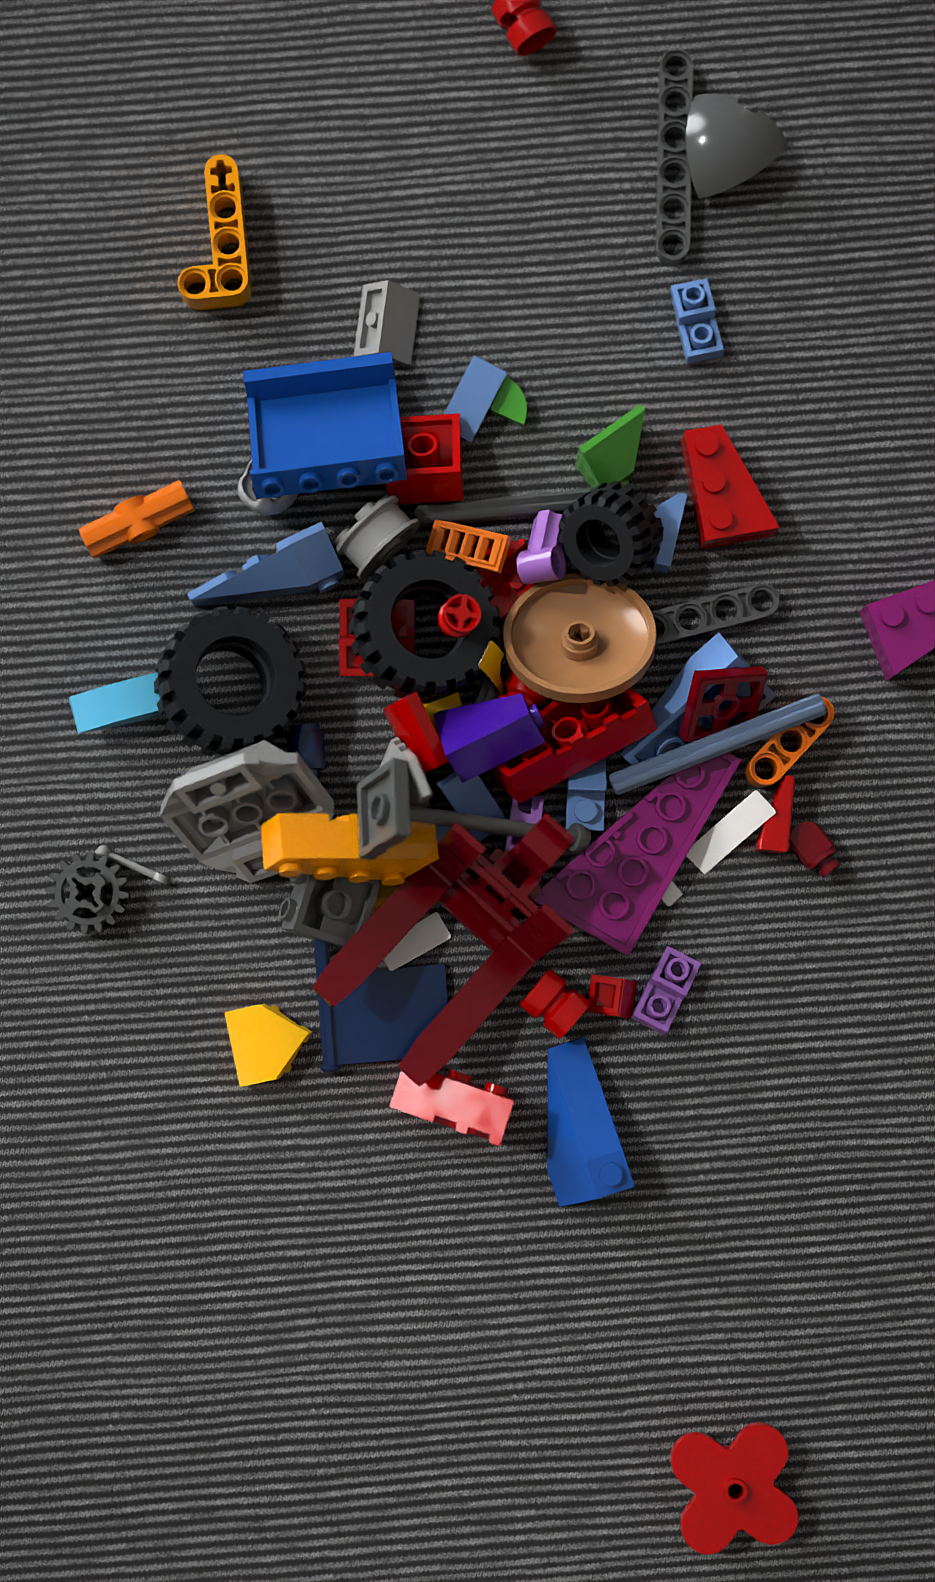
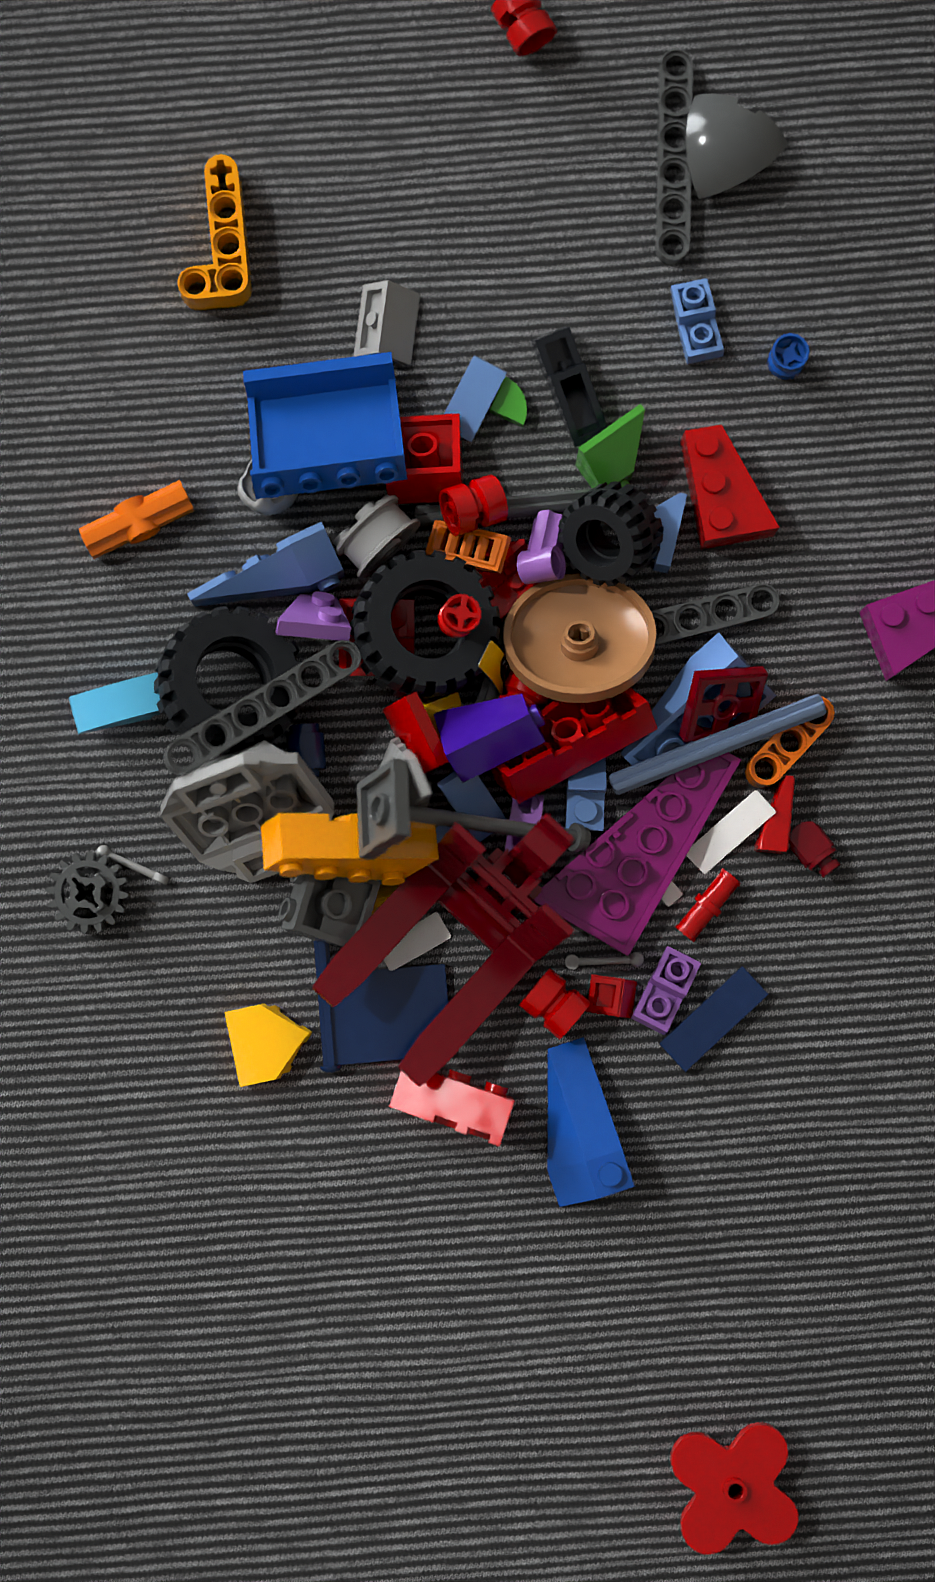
none -> dark grey beam [164,640,361,775]
none -> medium lavender wing [276,591,351,641]
none -> red wheel [439,474,508,537]
none -> black slope [531,327,607,447]
none -> light grey hinge [565,952,644,970]
none -> dark blue tile [658,966,768,1072]
none -> red pin [675,868,741,942]
none -> blue wheel [767,333,810,380]

